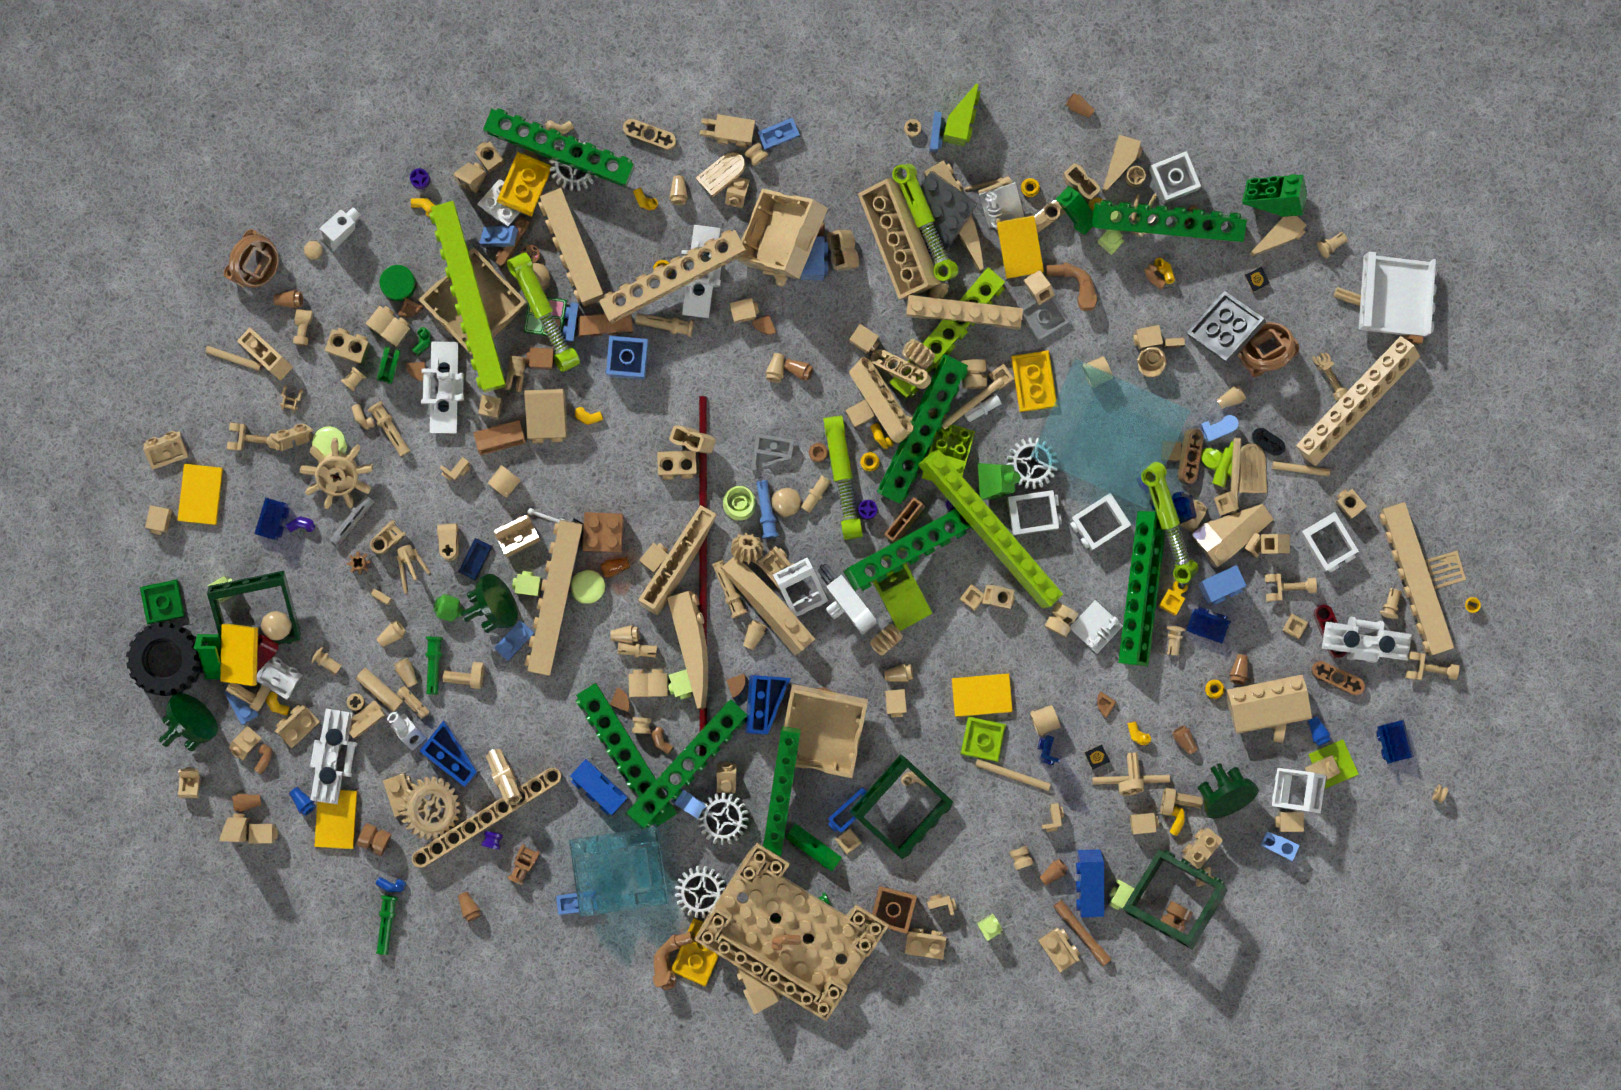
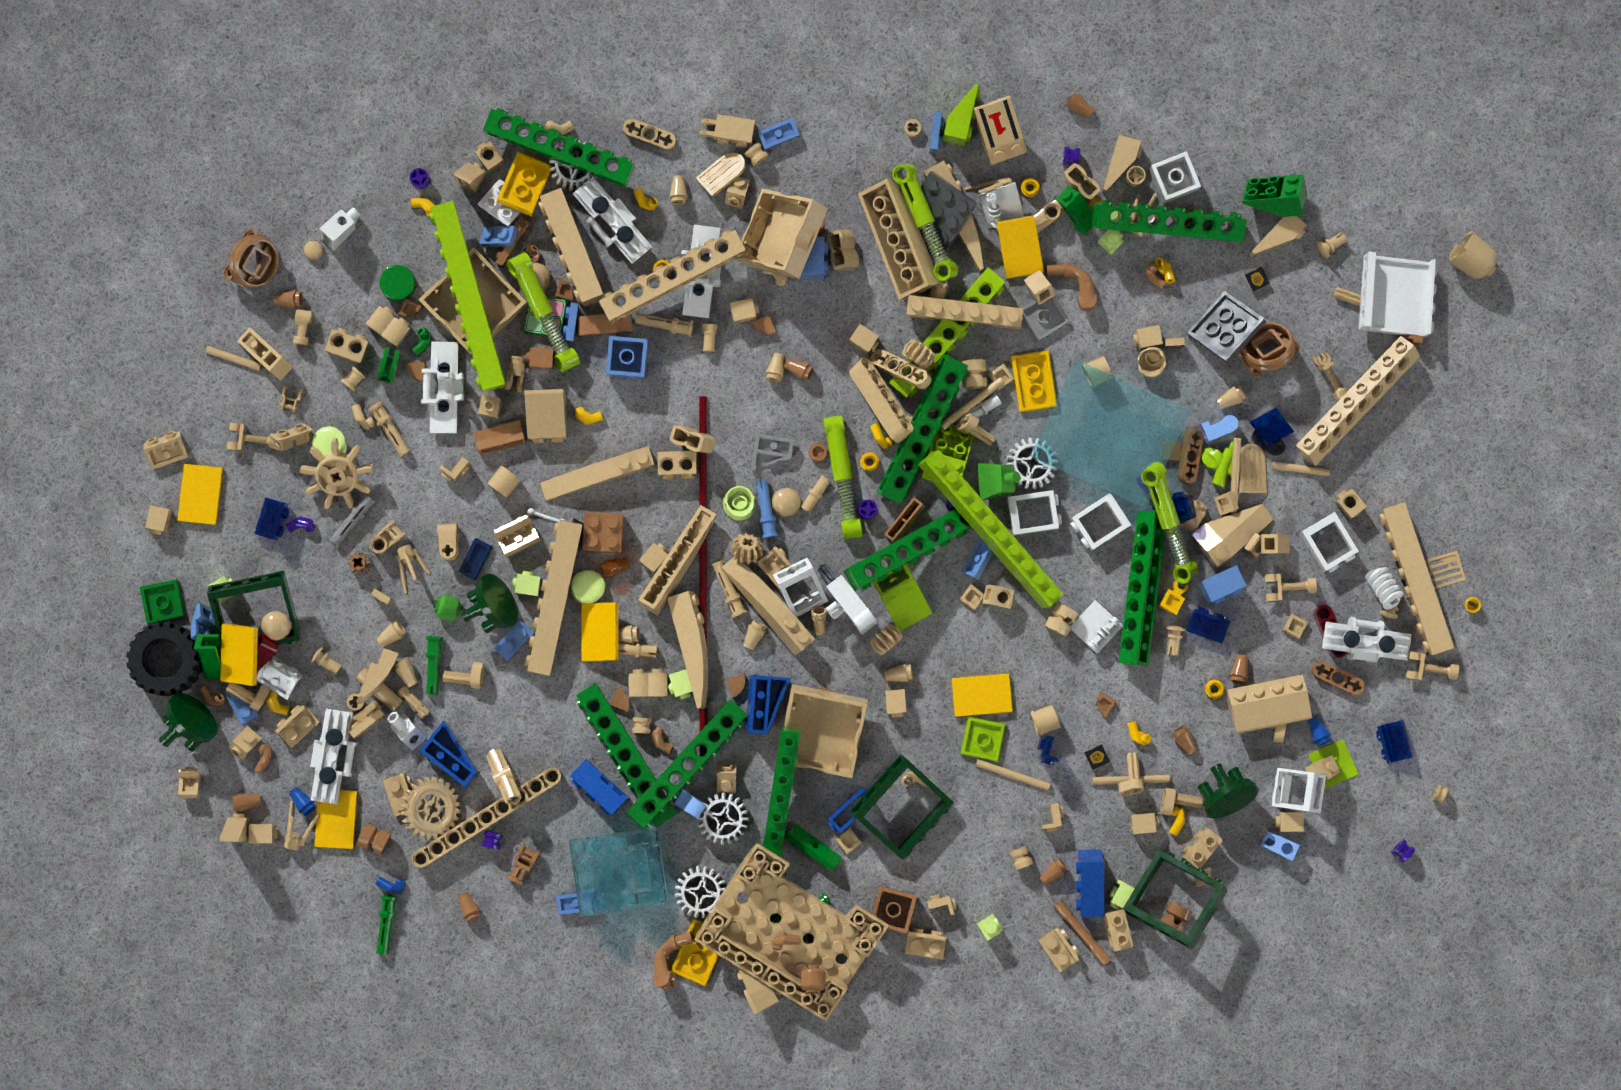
tan brick [845,399,875,429] -> none
none -> medium blue slope [191,602,215,641]
none -> medium nougat arm [198,685,225,707]
none -> tan plant [284,801,319,850]
none -> tan slope [357,648,398,704]
none -> tan slope [540,446,655,501]
none -> medium nougat tile [555,279,574,302]
none -> white piece [573,177,652,264]
none -> yellow tile [581,602,619,661]
none -> tan pin [702,324,718,352]
none -> medium nougat head [801,965,826,994]
none -> tan pin [811,606,827,636]
none -> tan piece [957,414,995,446]
none -> medium blue plate [961,538,994,580]
none -> tan slope [974,95,1027,165]
none -> dark purple wheel [1063,146,1080,166]
none -> tan bracket [1104,909,1133,951]
none -> clear blue piece [1250,408,1294,447]
none -> white piece [1365,567,1404,610]
none -> dark purple wheel [1391,839,1416,863]
none -> tan cylinder [1448,231,1498,279]

